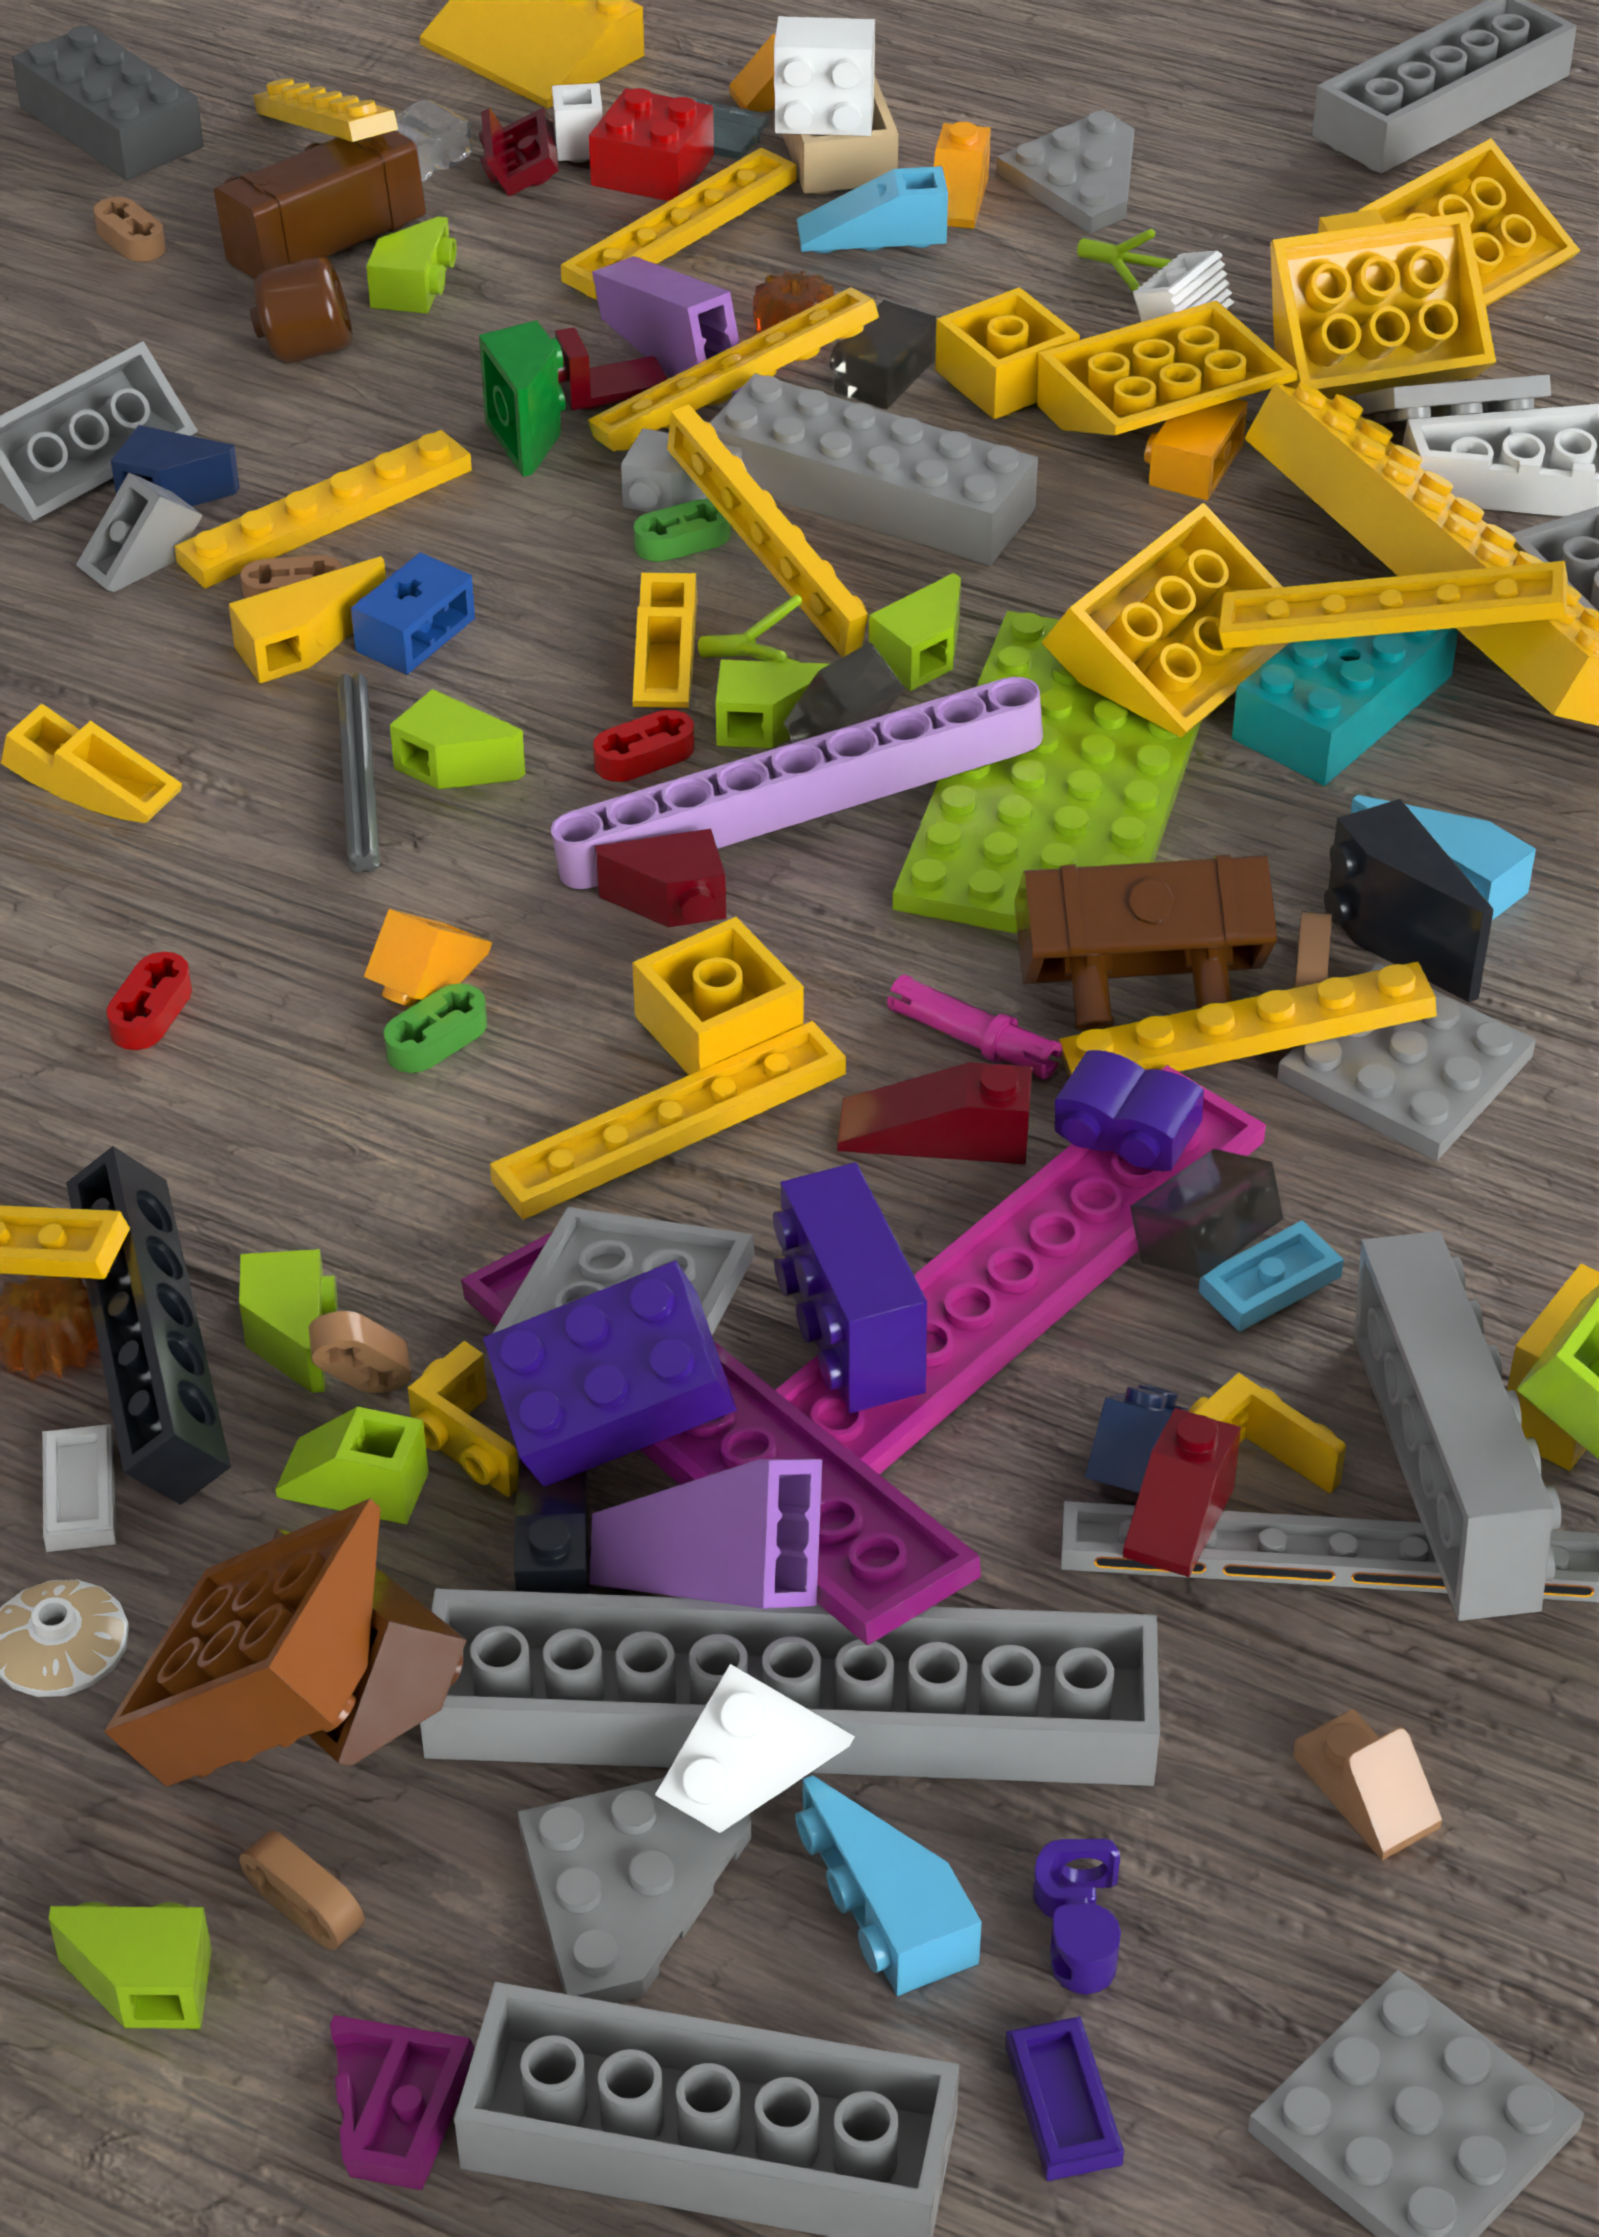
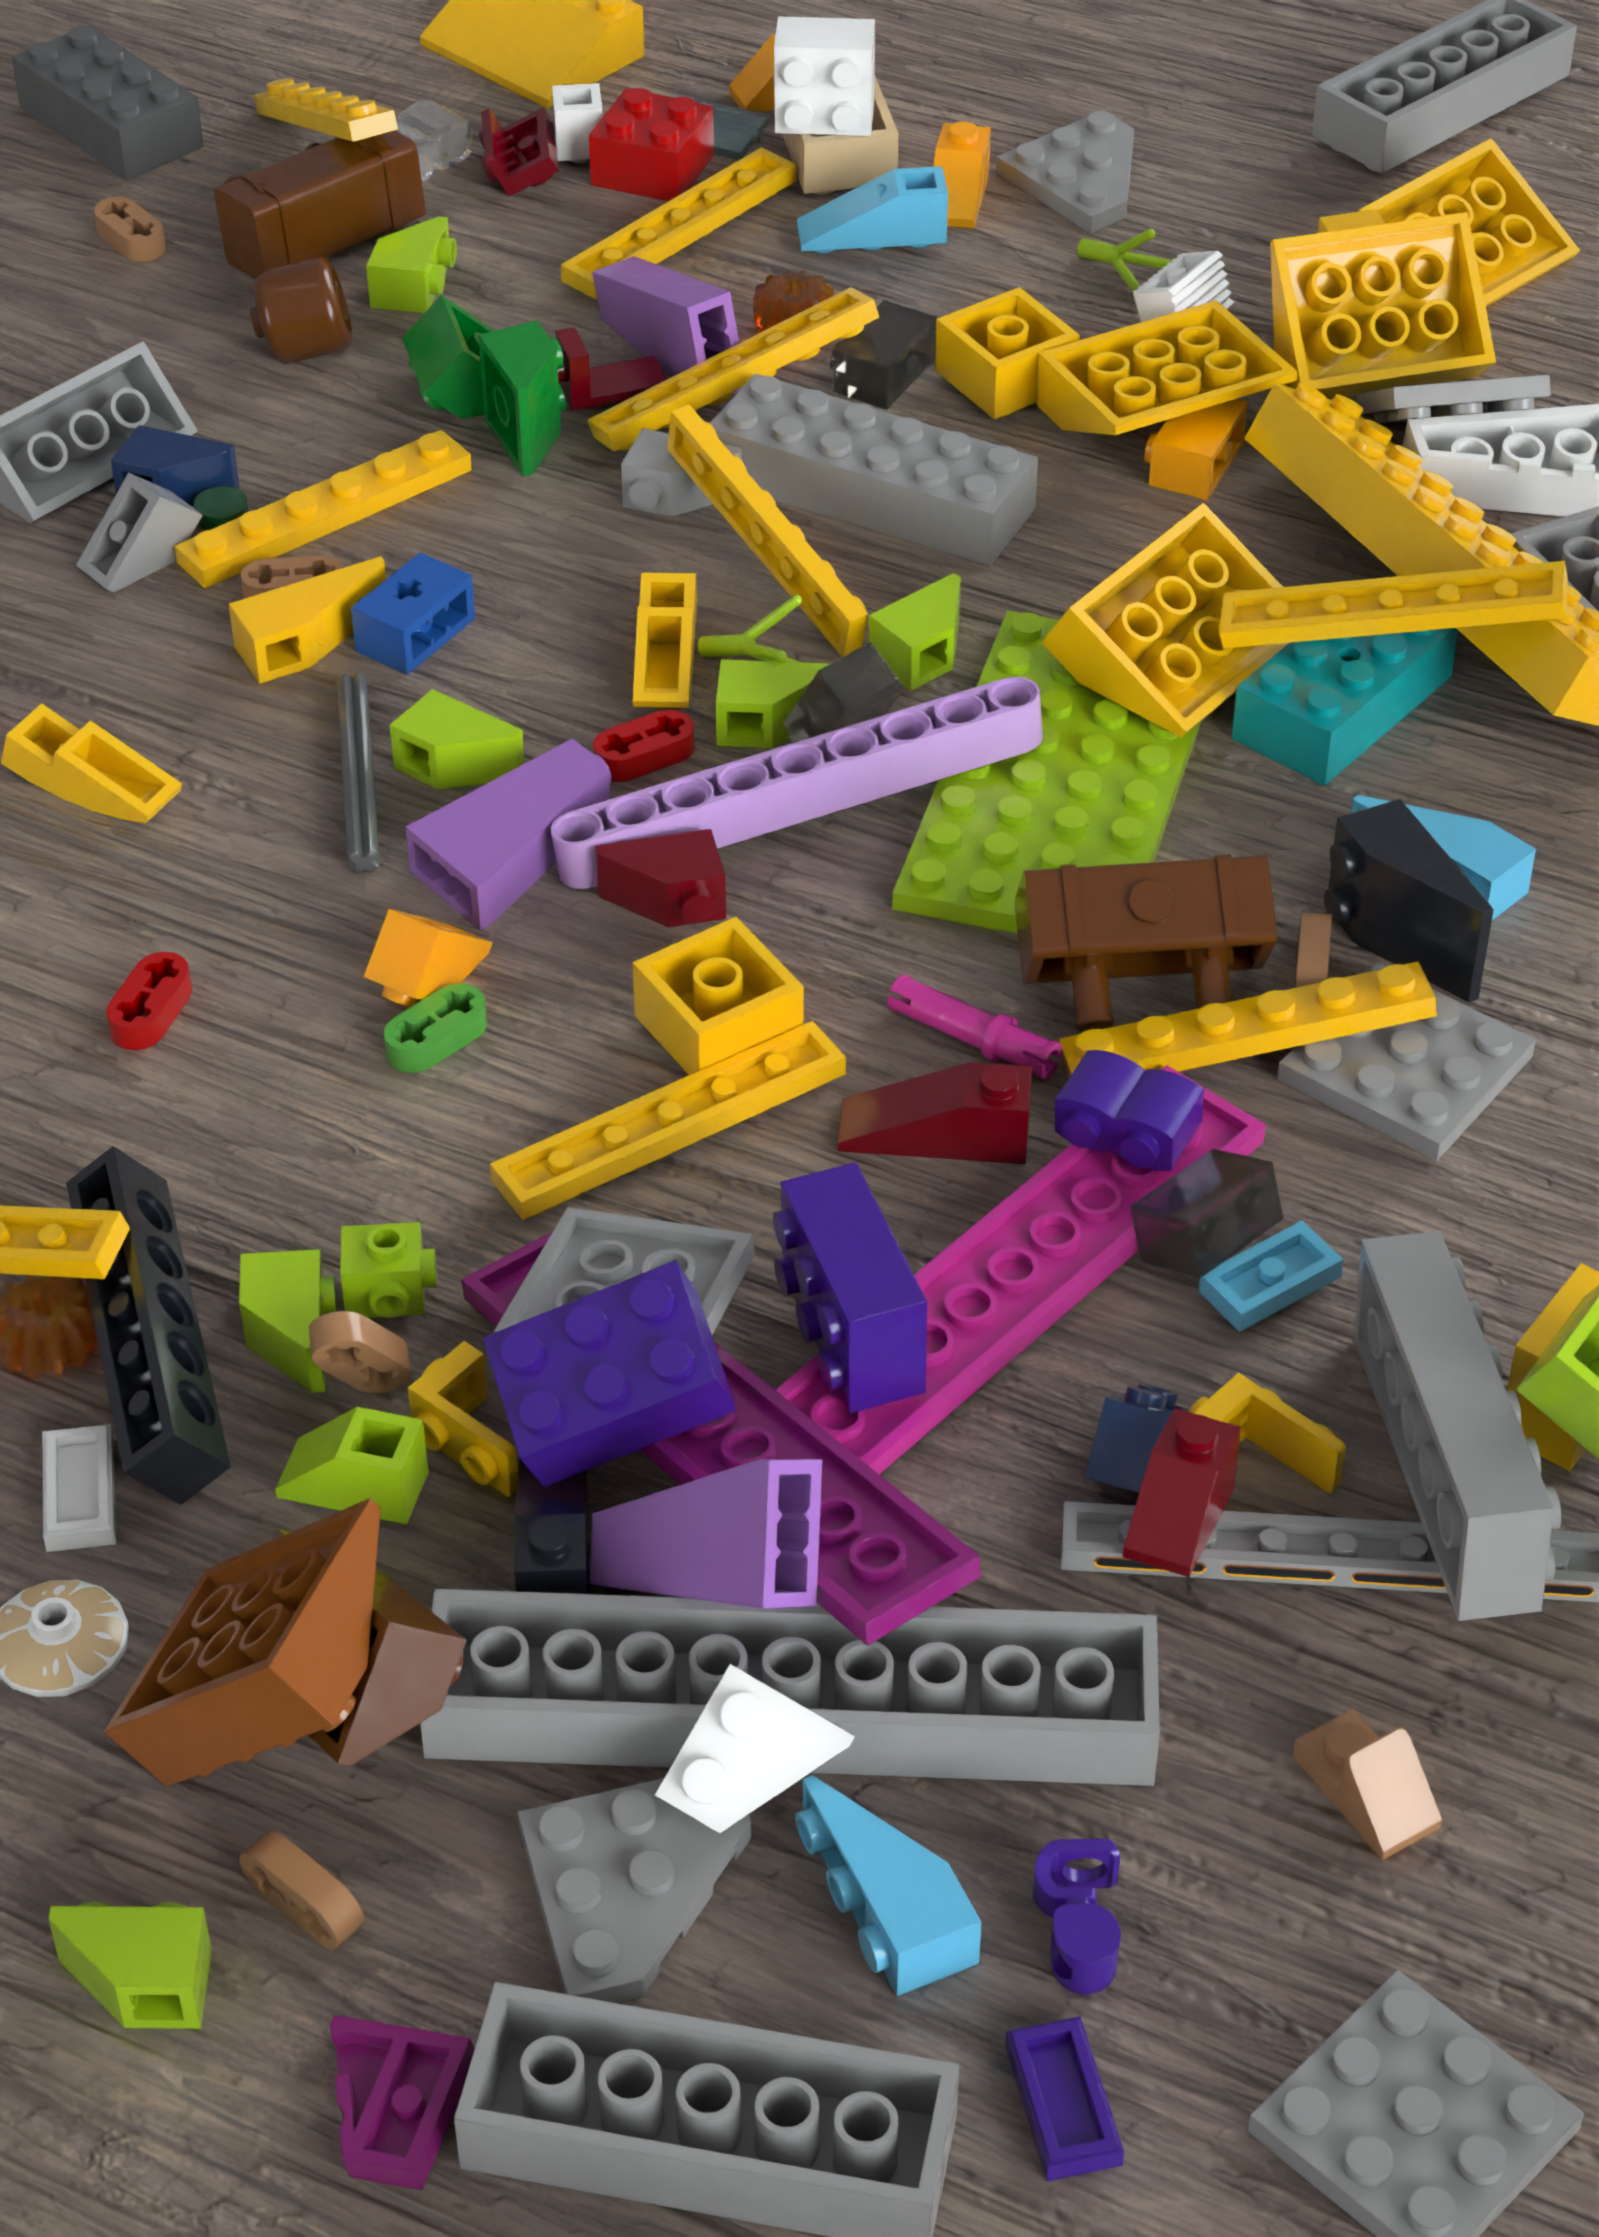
bright green beam [633,498,731,562] -> none
none -> dark green tile [194,486,248,531]
none -> lime brick [340,1222,437,1318]
none -> green slope [402,295,495,419]
none -> medium lavender slope [405,738,611,931]

